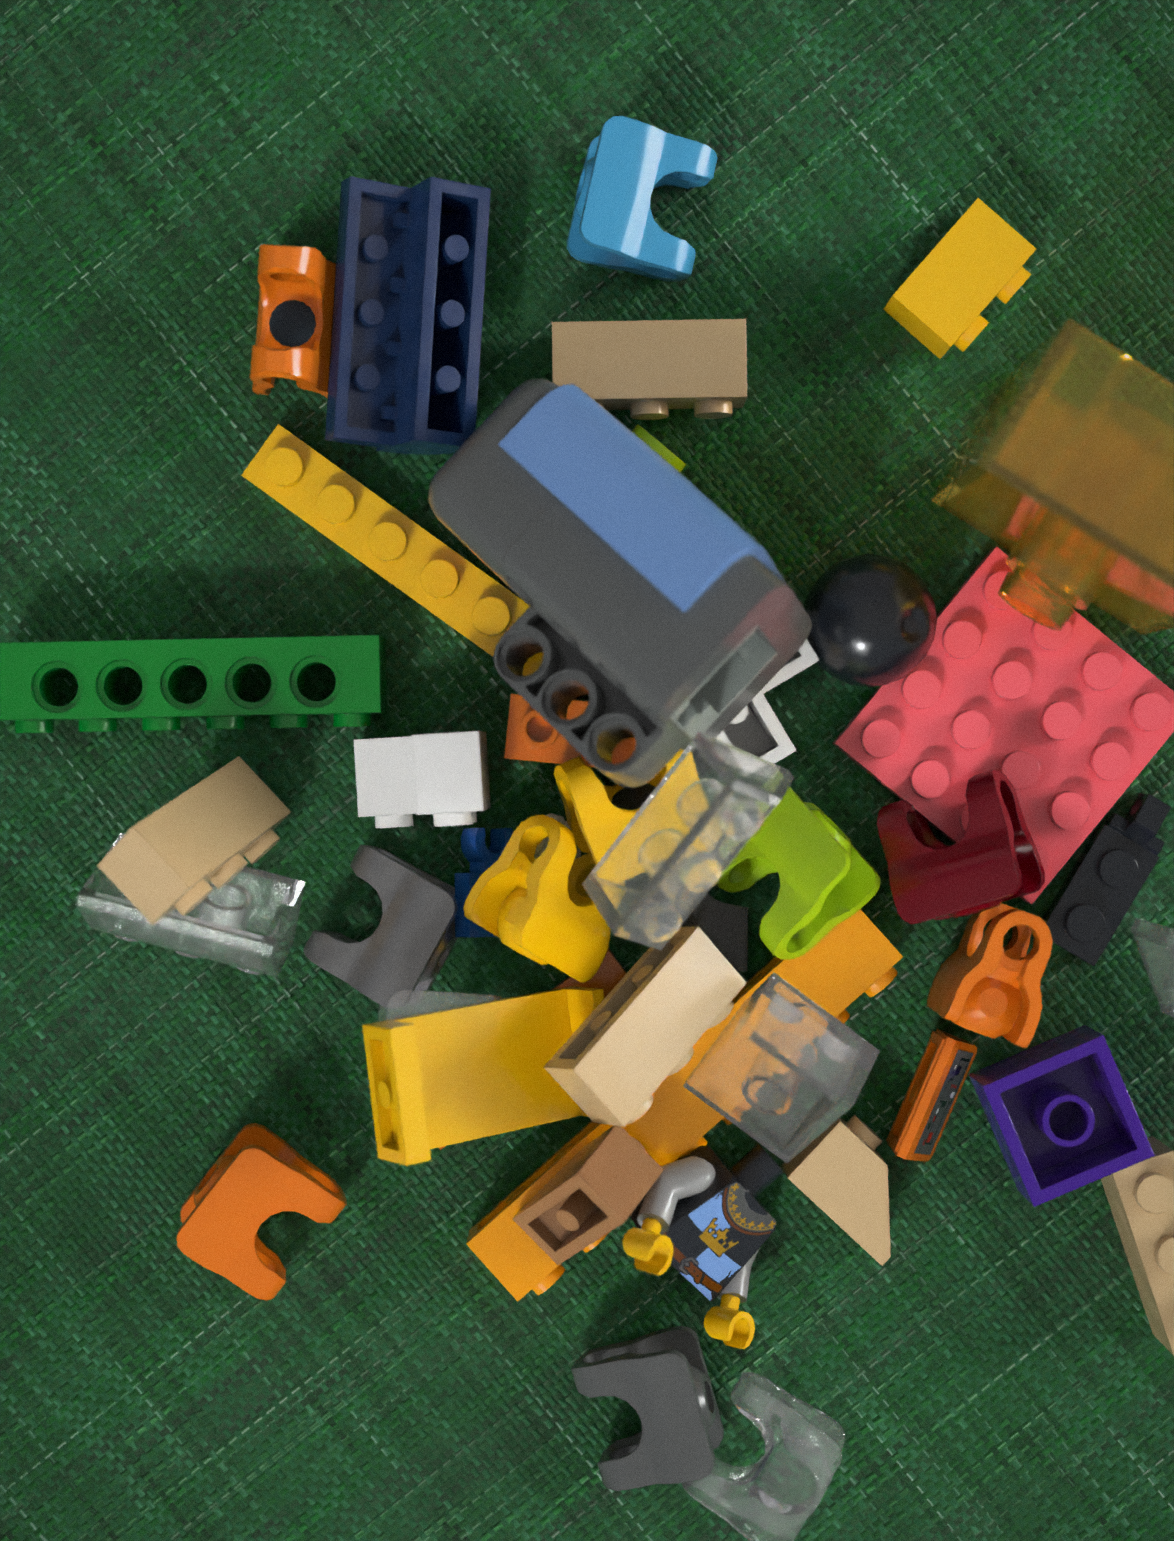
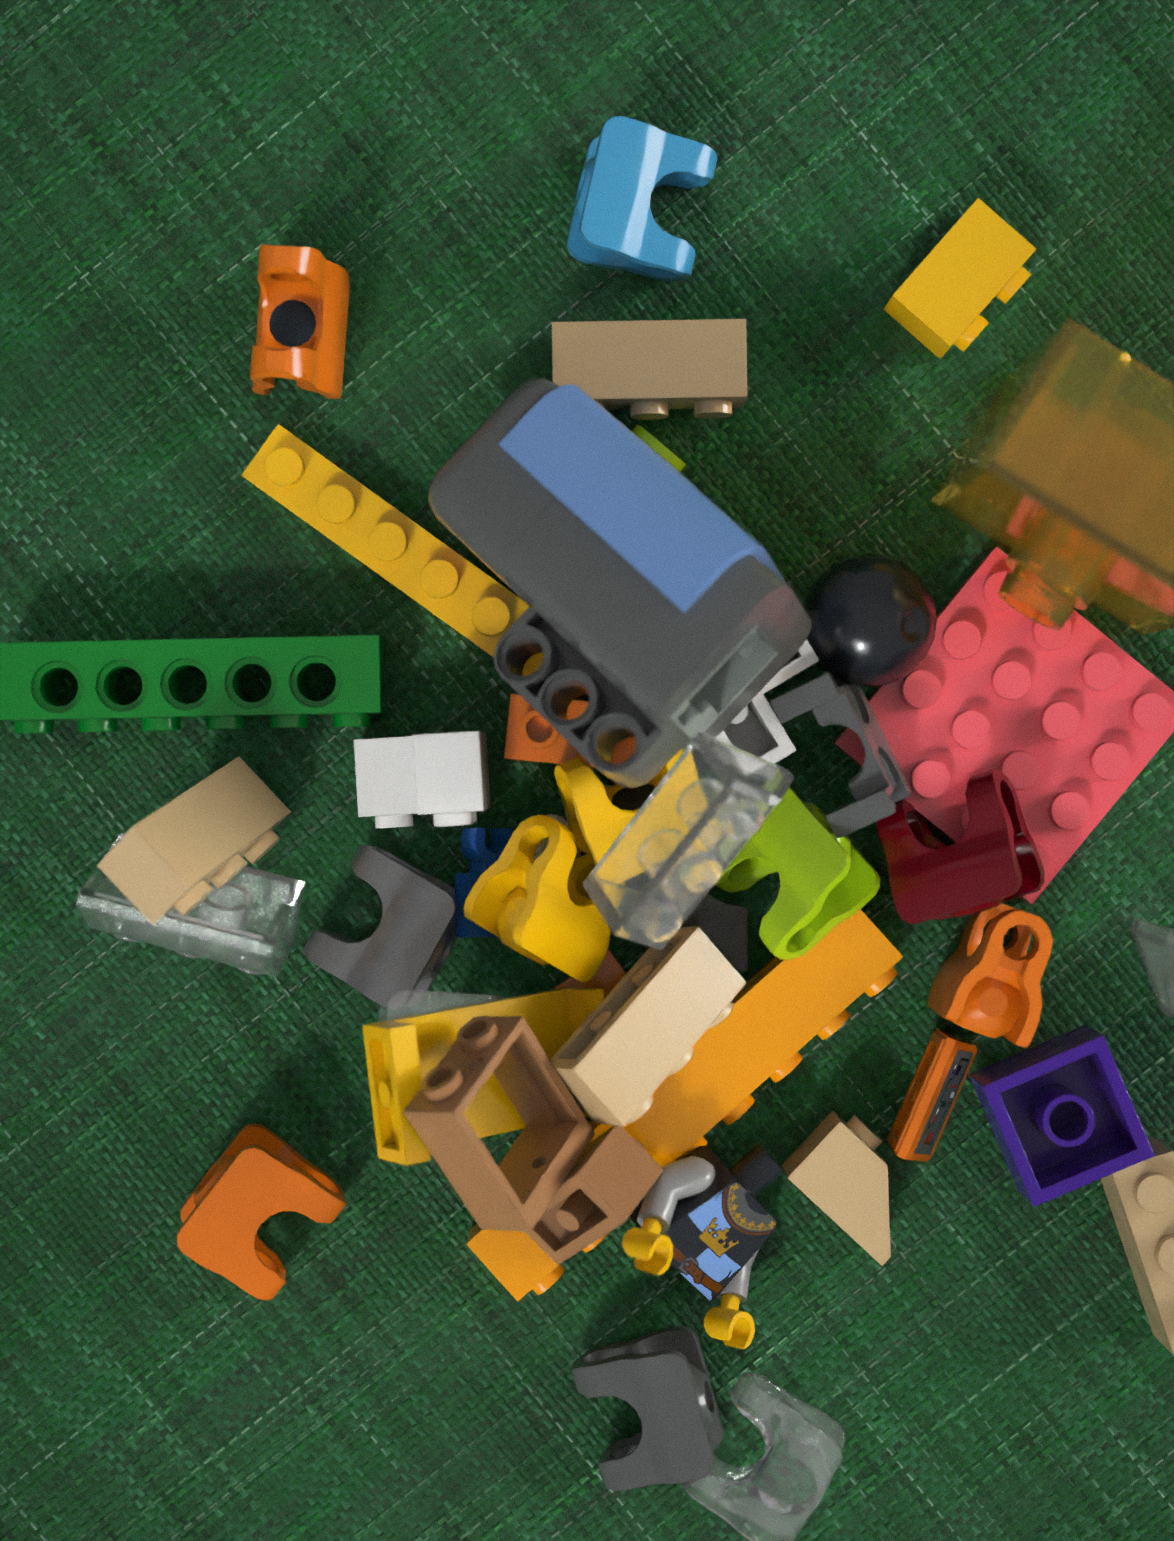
dark blue brick [325,176,491,455] -> none
clear slope [683,972,880,1163] -> none
black hinge [1042,793,1171,966] -> none
none -> medium nougat window [403,1016,595,1232]
none -> dark grey piece [770,672,913,839]

